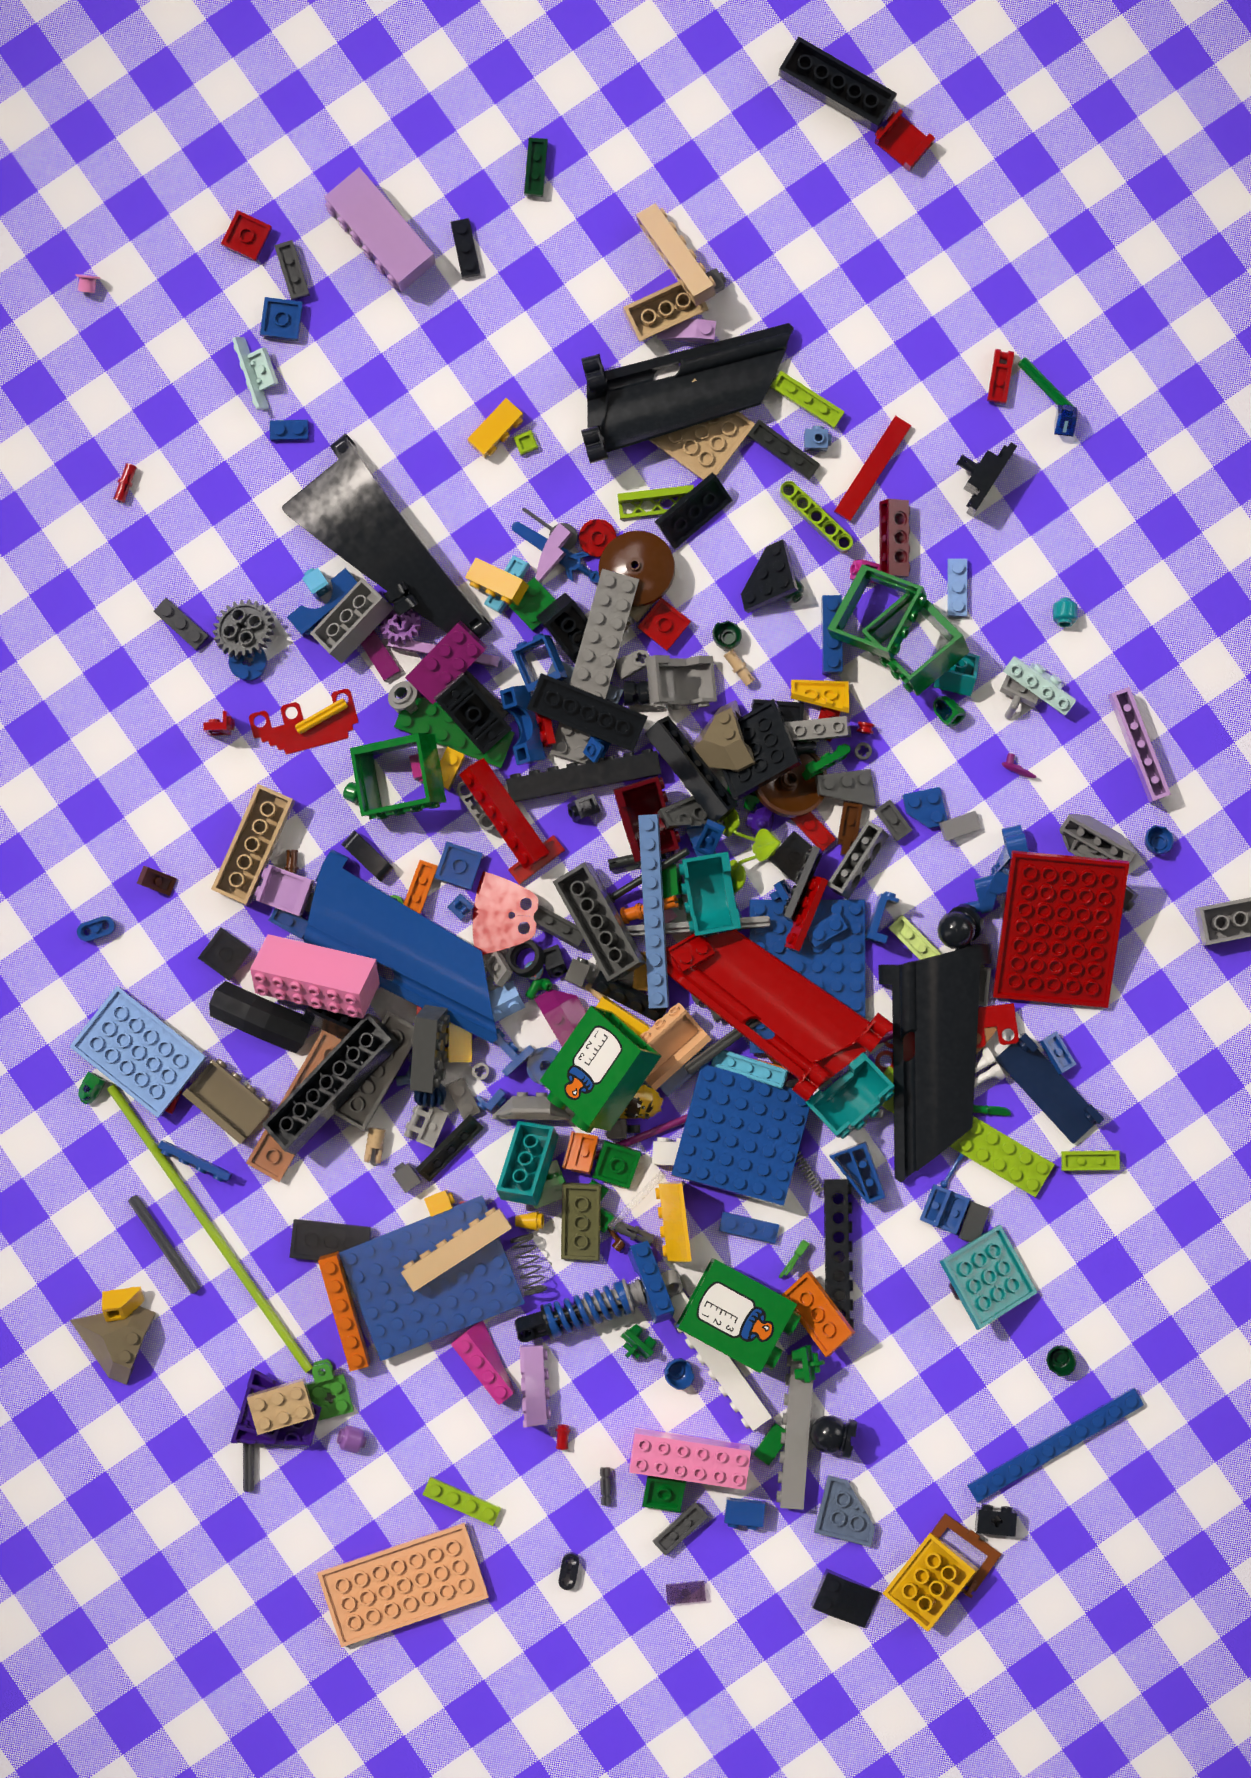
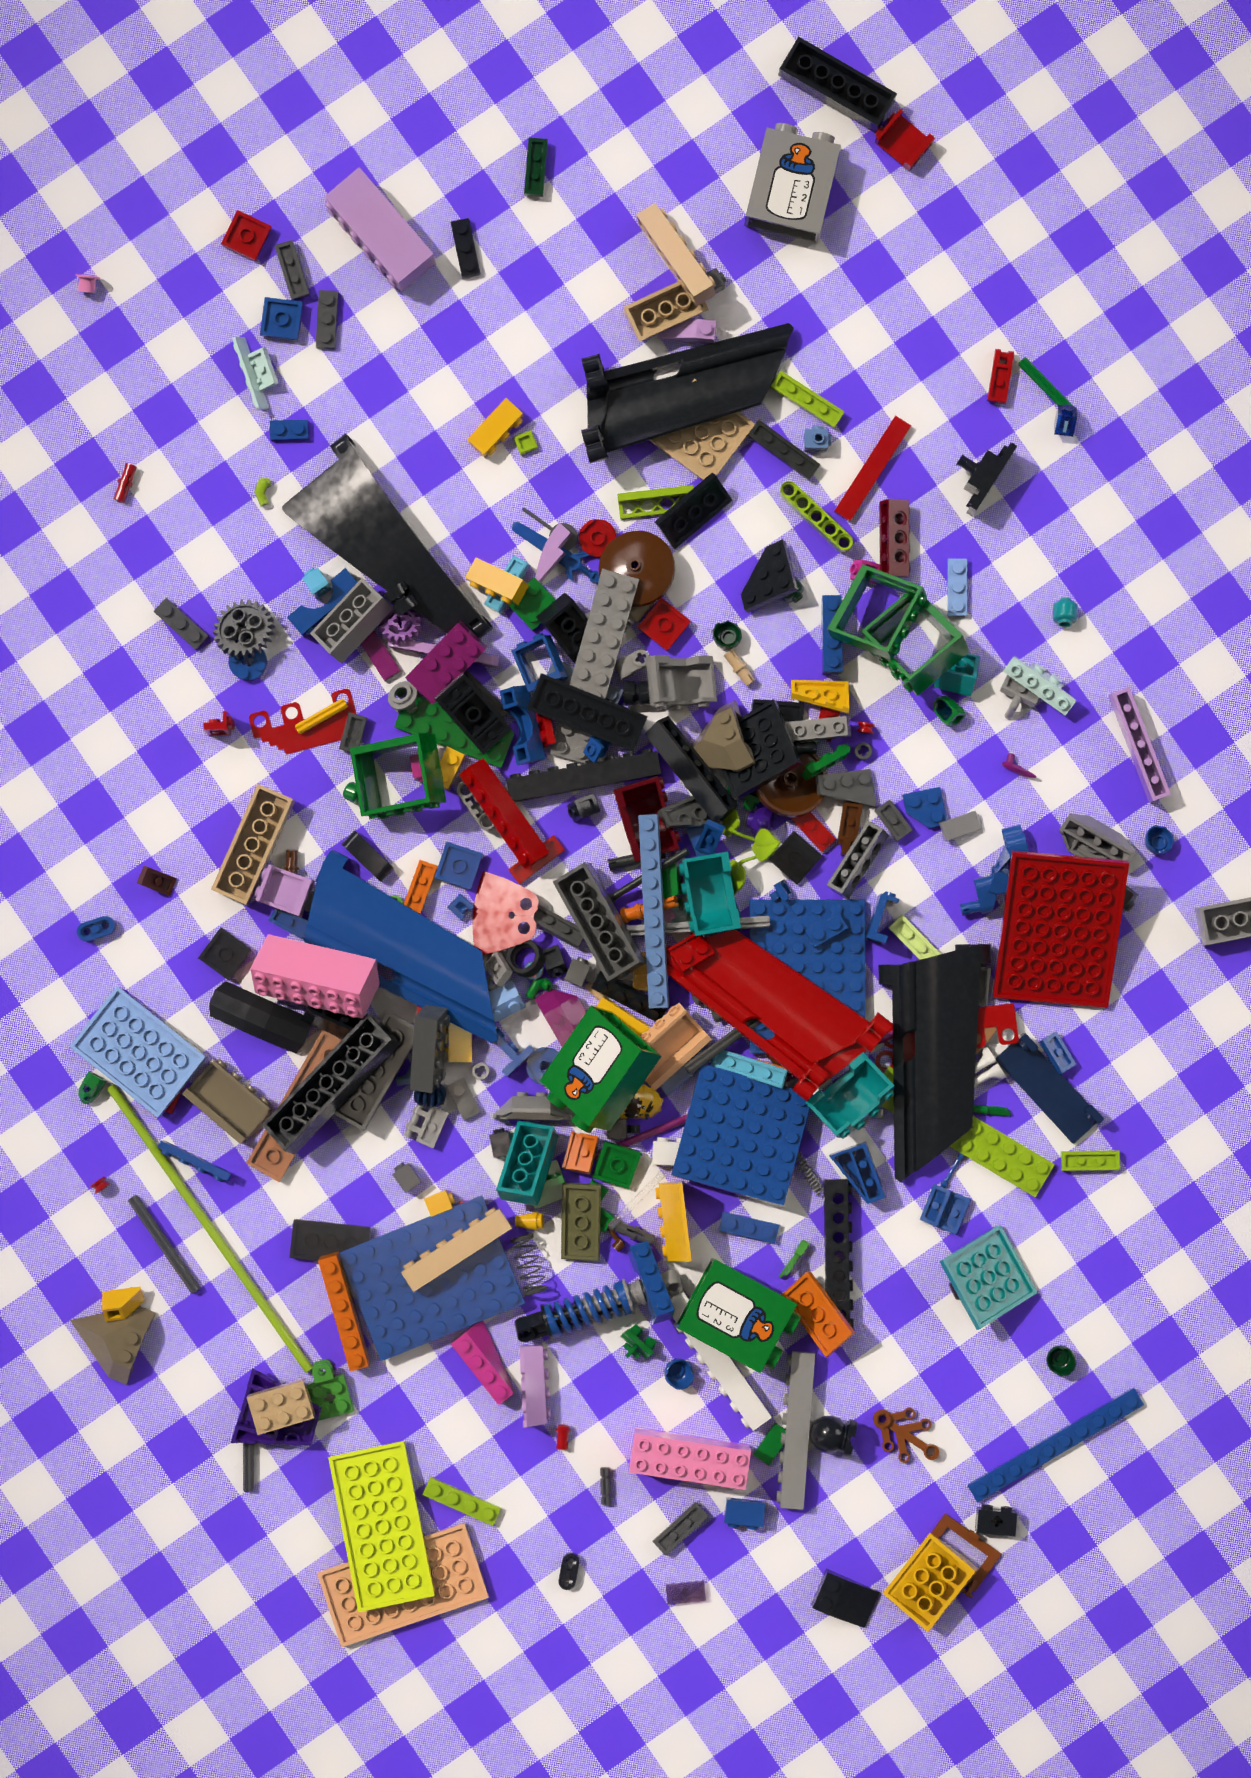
medium lavender head [337,1426,367,1453] -> none
tan hinge [364,1127,386,1164] -> none
pearl dark grey plate [416,1114,484,1182] -> none
blue bracket [476,1088,506,1111] -> none
green plate [642,1475,686,1512] -> none
black plate [783,845,823,922] -> none
red plate [784,876,828,952] -> none
green hips [792,1345,825,1383] -> none
sand blue plate [814,1475,875,1547] -> none
black tile [937,904,984,949] -> none
dark grey tile [958,1201,990,1242] -> none
none -> red bush [90,1176,110,1194]
none -> lime arm [254,477,271,507]
none -> dark grey plate [316,290,339,349]
none -> neon yellow plate [328,1441,435,1612]
none -> dark grey plate [339,712,368,752]
none -> black brick [489,1128,511,1158]
none -> light grey brick [744,123,841,243]
none -> dark orange plant [873,1407,939,1463]

